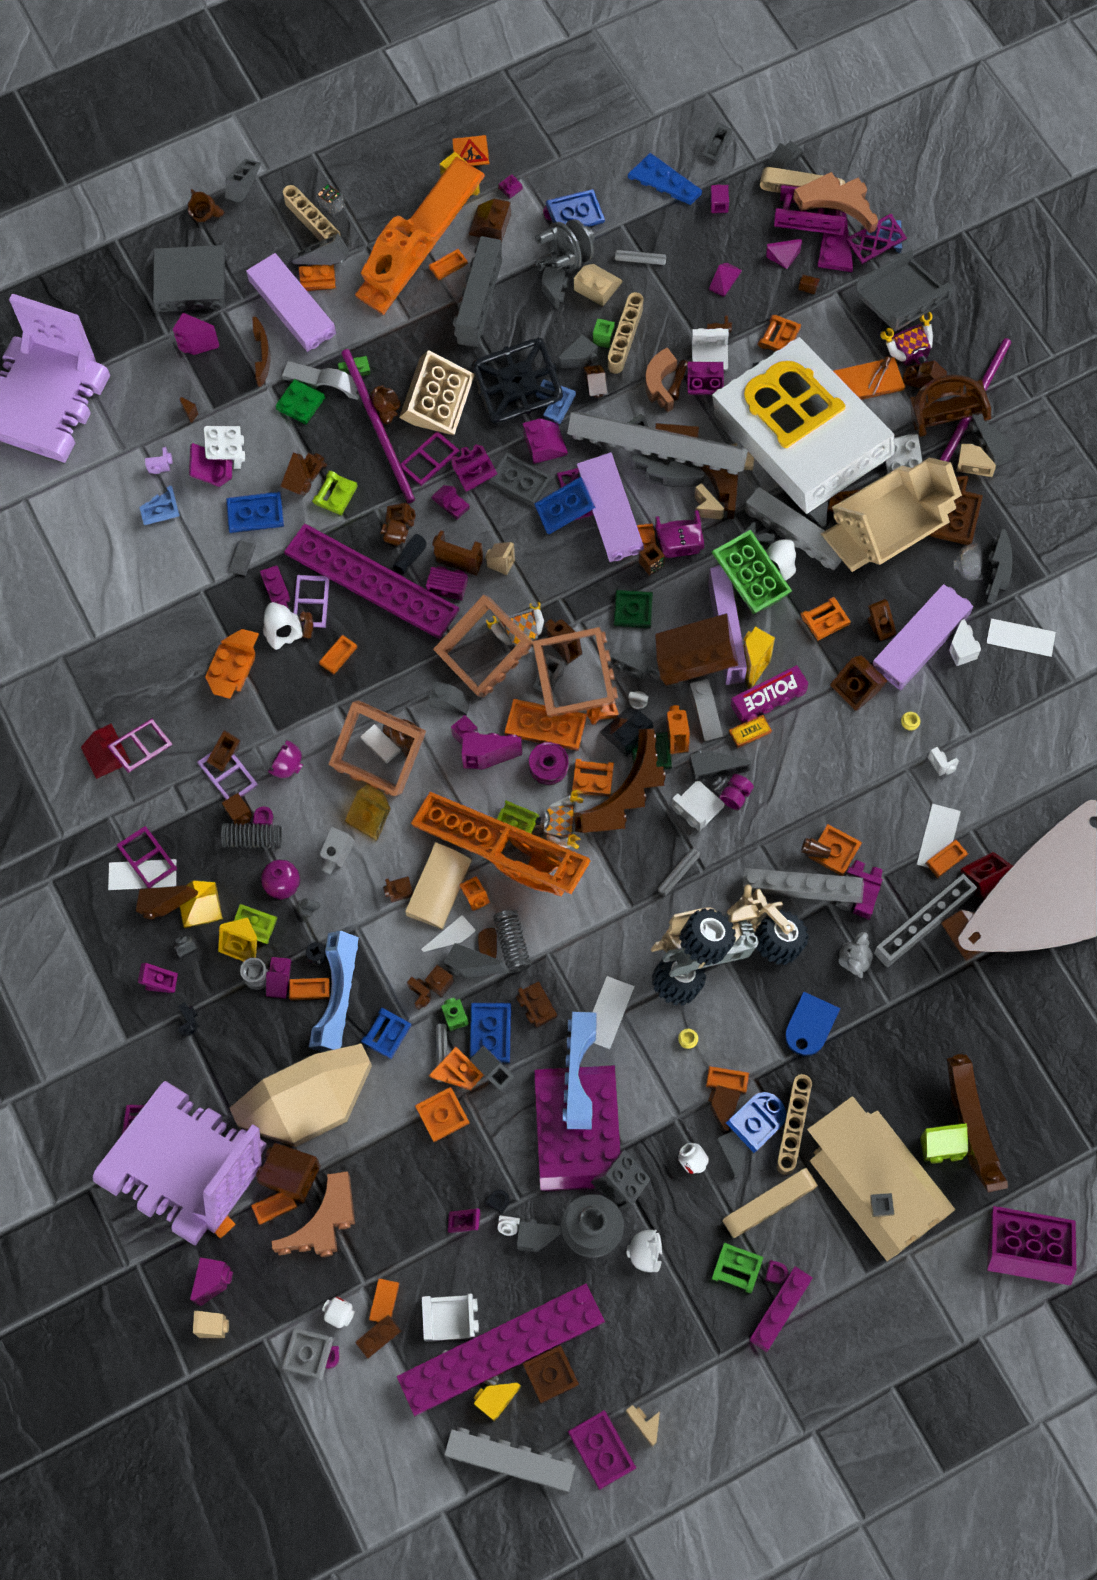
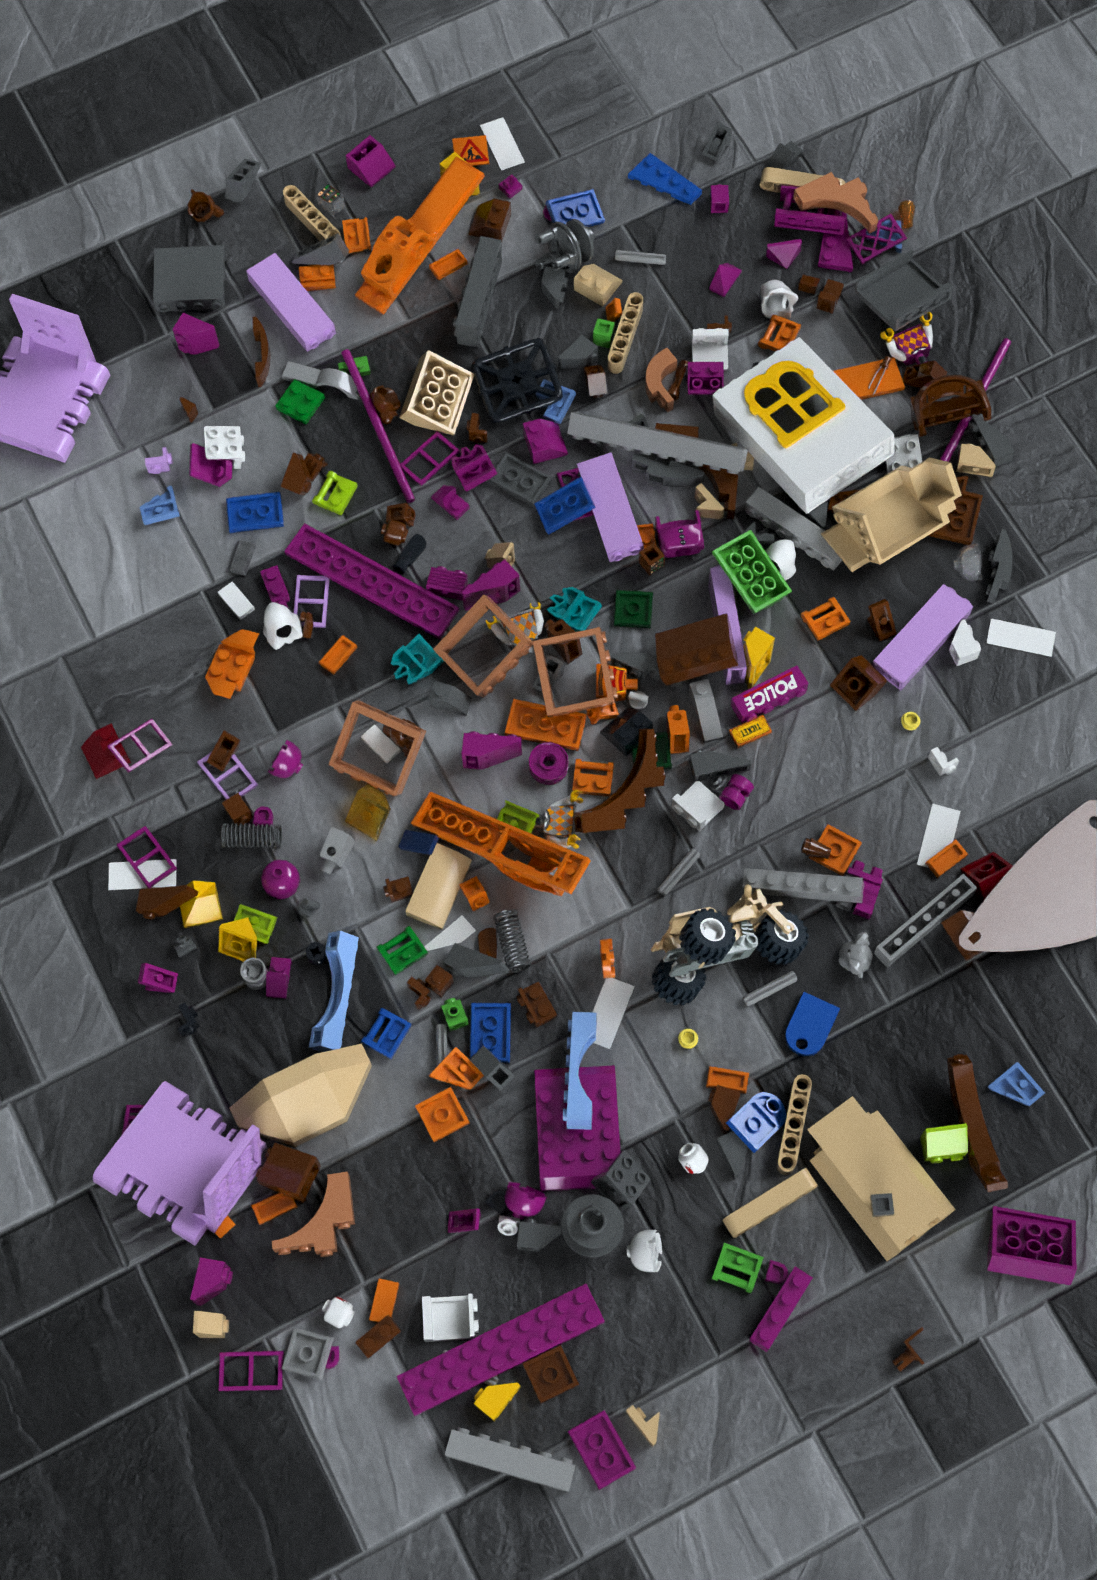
orange tile [289,978,330,1000] -> none
reddish brown panel [432,530,484,576] -> none
magenta brick [451,715,478,745] -> none
none -> white tile [218,582,255,620]
none -> magenta window [219,1351,284,1391]
none -> orange plate [342,217,371,253]
none -> magenta slope [346,135,396,188]
none -> green plate [376,926,428,975]
none -> teal plate [391,634,444,685]
none -> dark blue tile [398,830,439,855]
none -> magenta slope [462,559,520,611]
none -> reddish brown bracket [467,413,488,443]
none -> white sticker [480,117,525,170]
none -> magenta cylinder [505,1182,547,1219]
none -> teal plate [547,587,602,632]
none -> orange torso [596,664,638,701]
none -> orange plate [600,938,615,979]
none -> orange tile [605,298,622,322]
none -> light grey axle [743,971,797,1006]
none -> white piece [761,280,798,319]
none -> reddish brown bracket [816,279,844,314]
none -> reddish brown bracket [892,1327,924,1372]
none -> clear orange cone [898,200,916,228]
none -> medium blue wing [988,1062,1045,1106]

